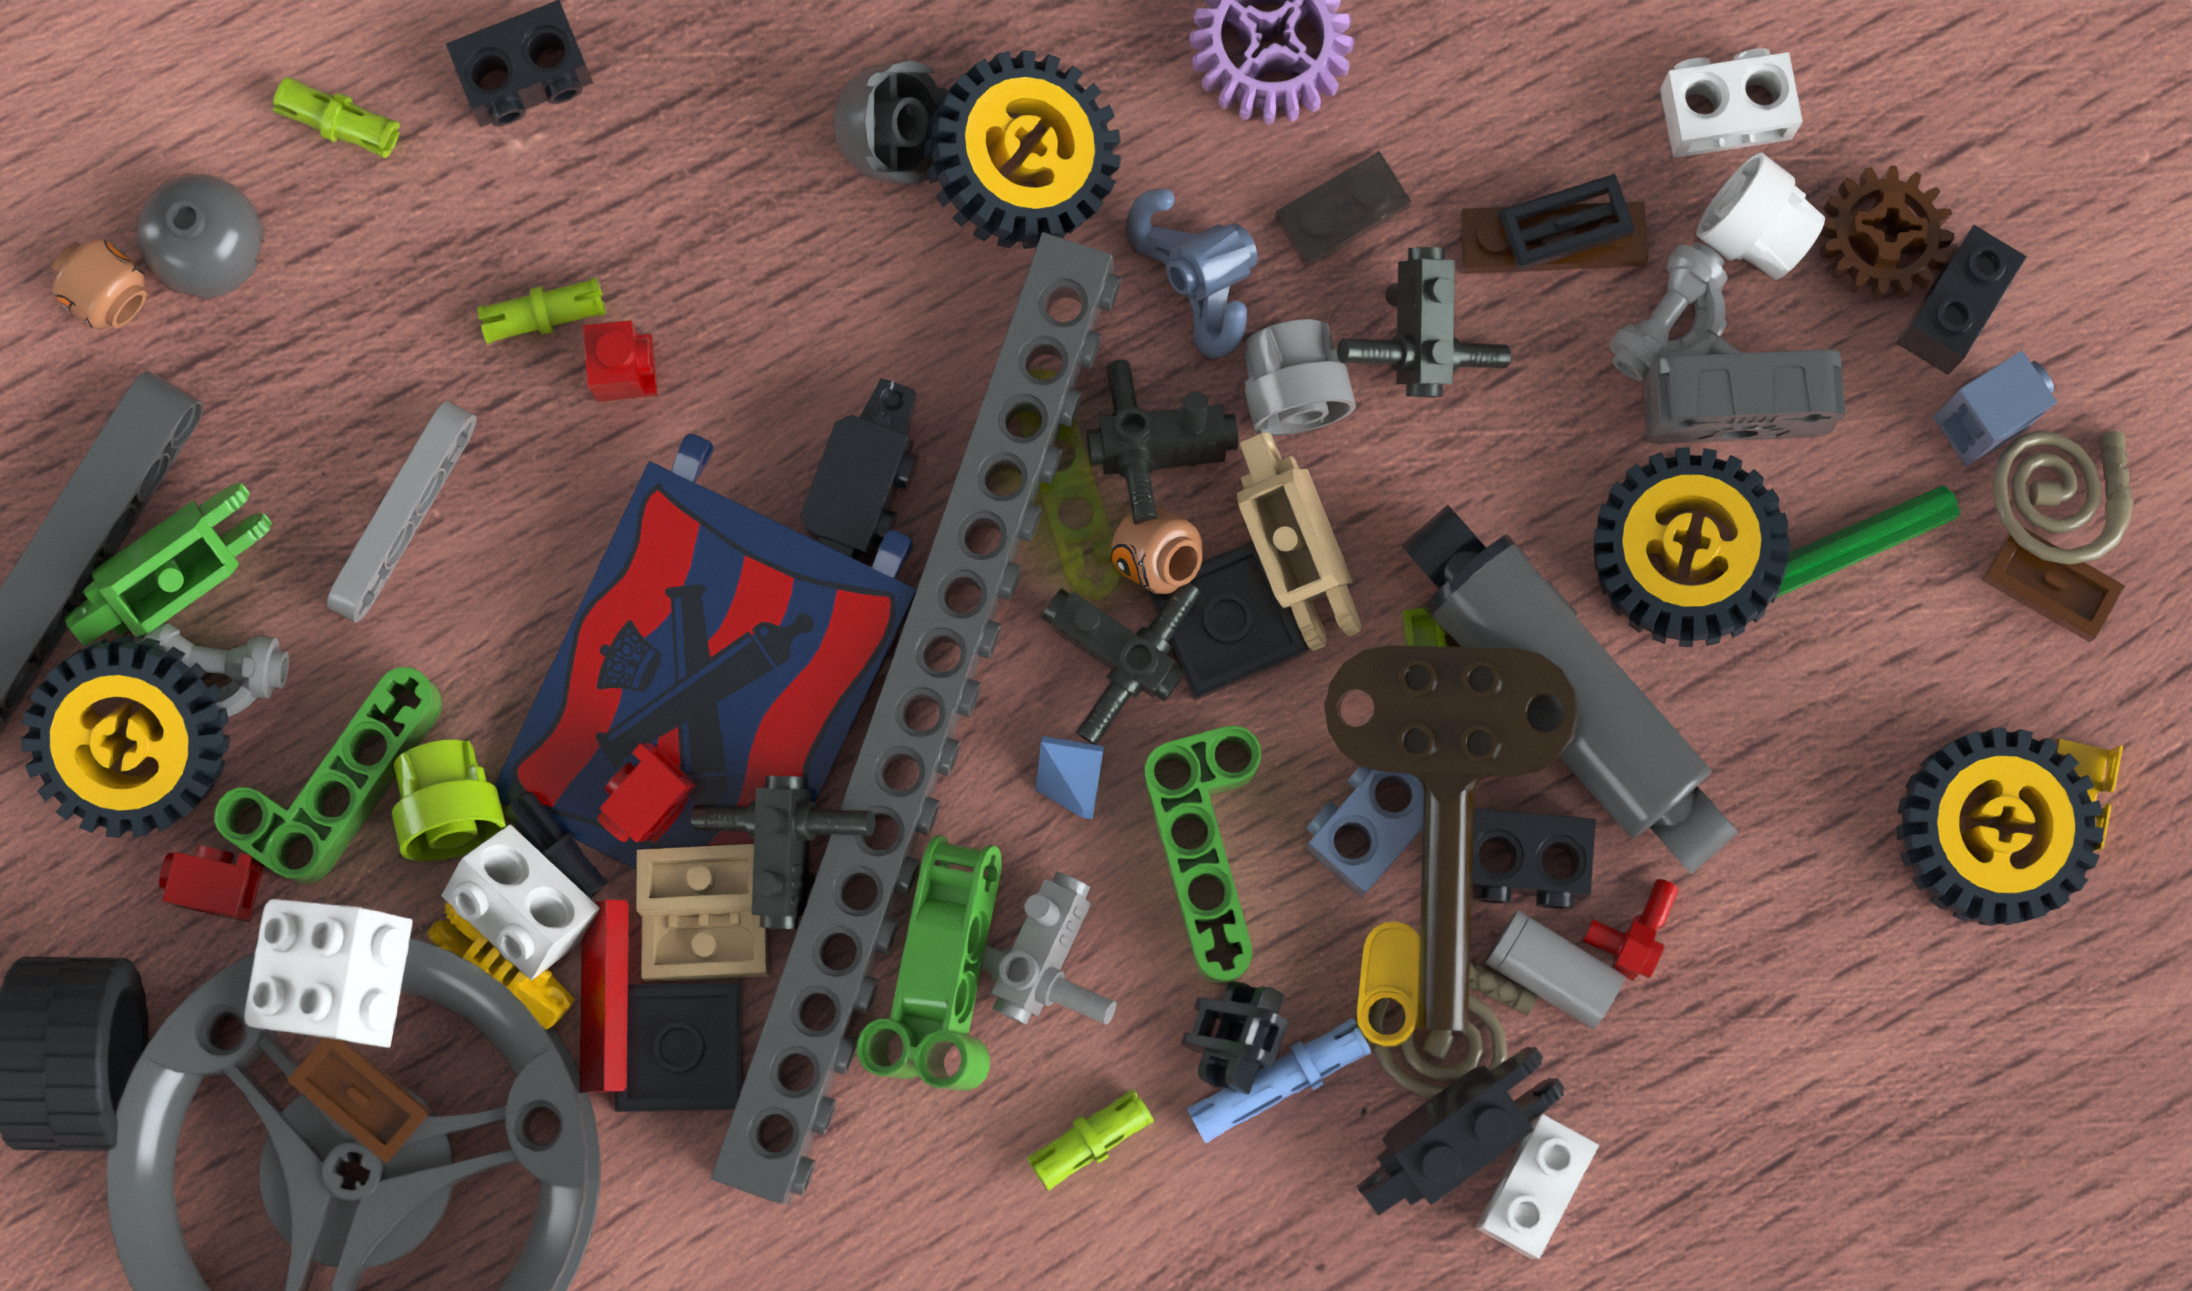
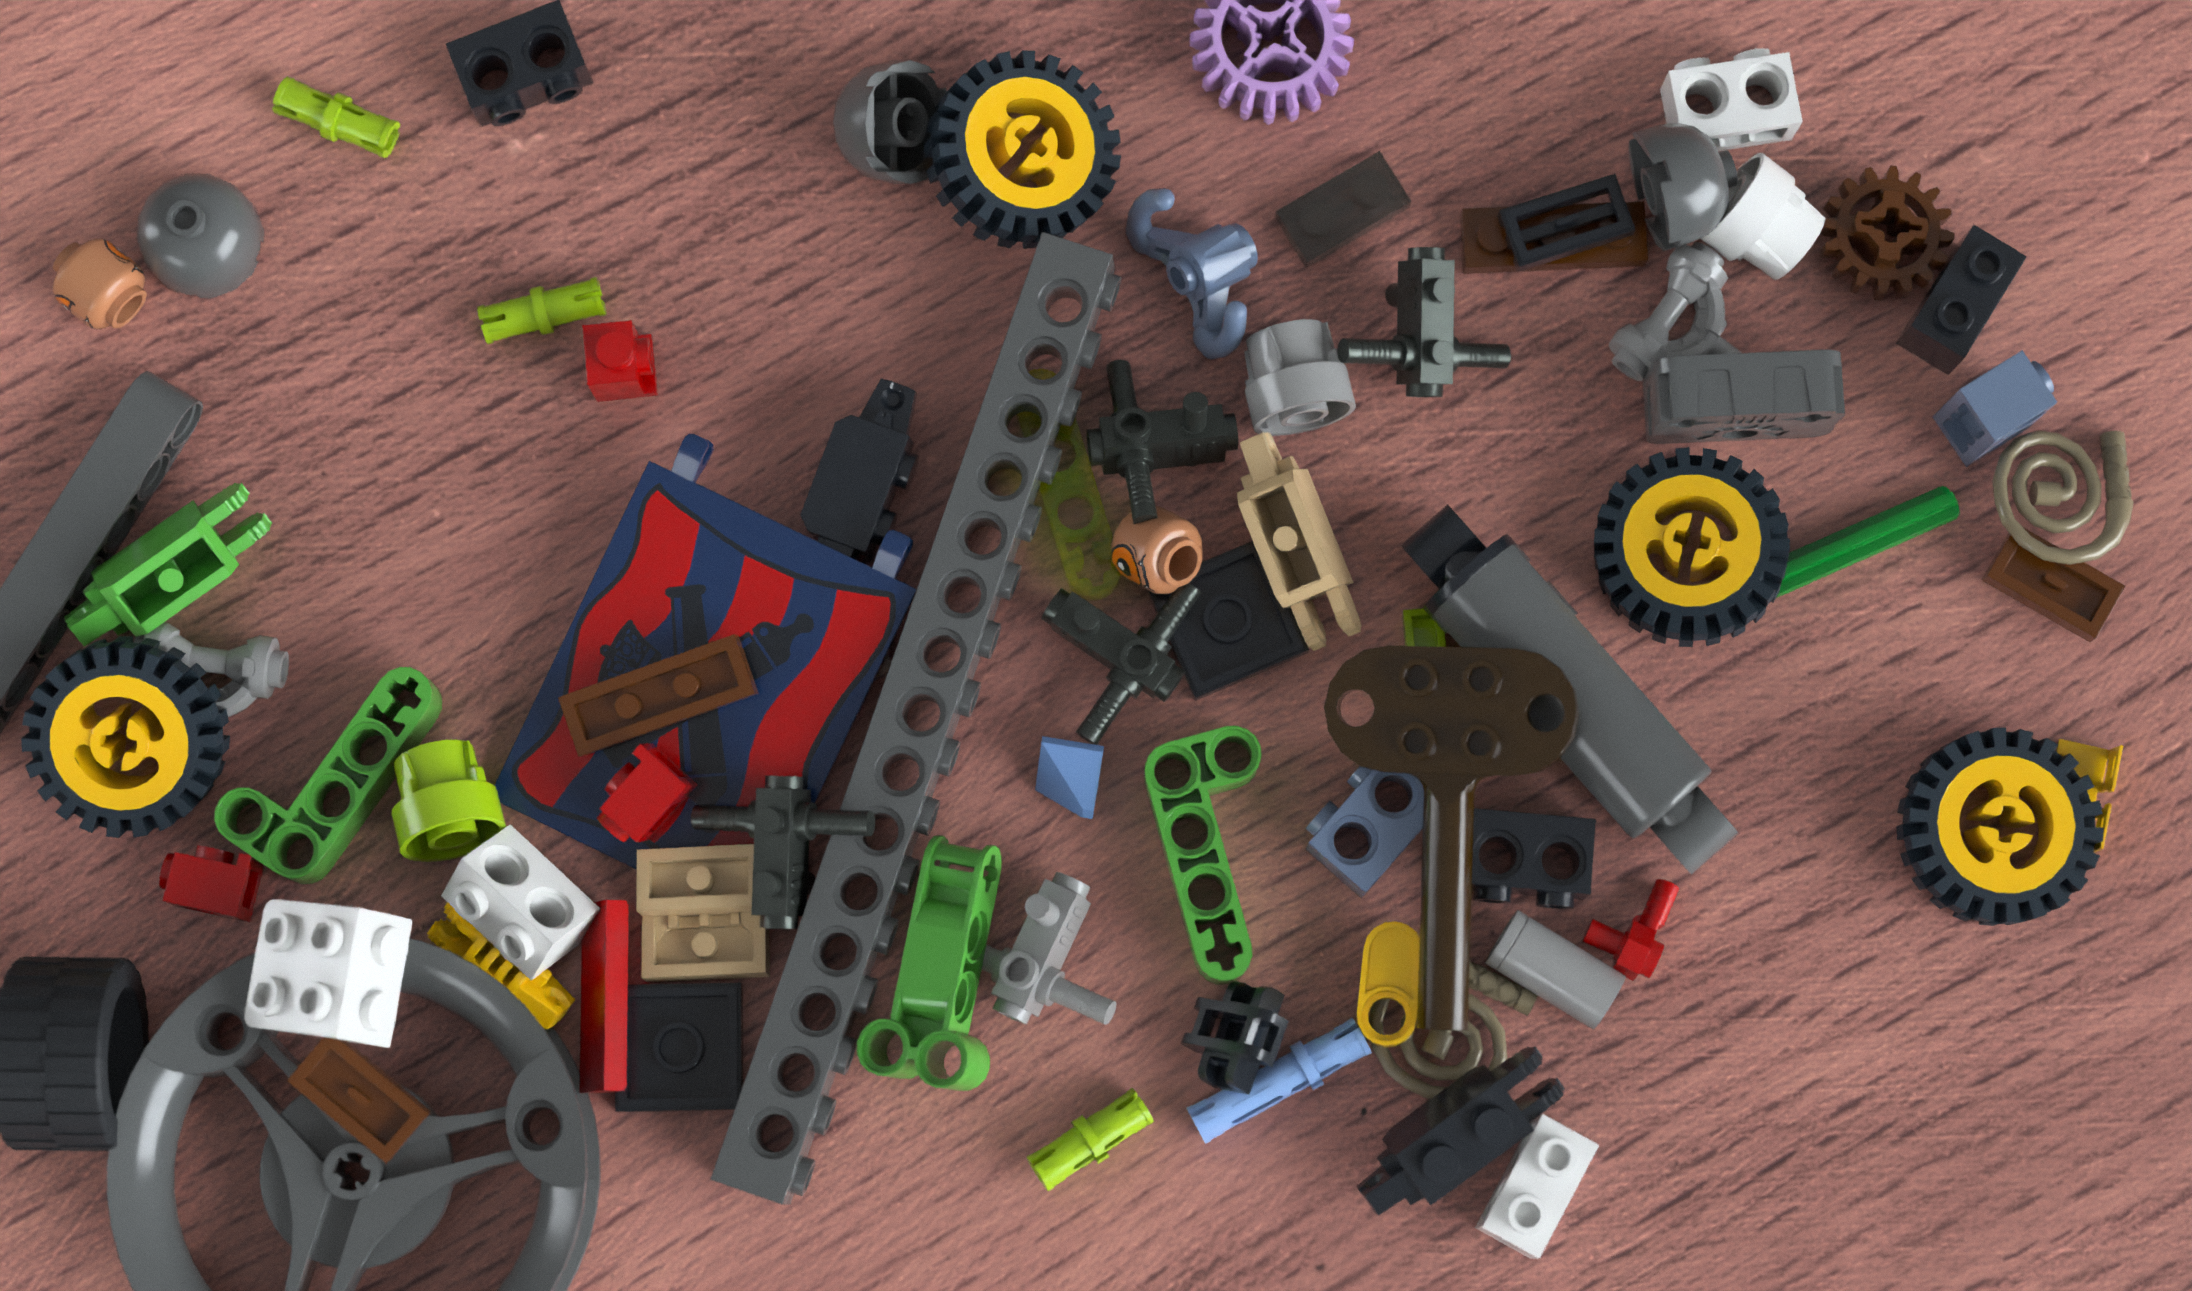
light grey beam [327,401,477,623] -> none
black axle [505,791,609,898] -> none
none -> reddish brown plate [558,634,759,757]
none -> dark grey cylinder [1628,123,1738,251]

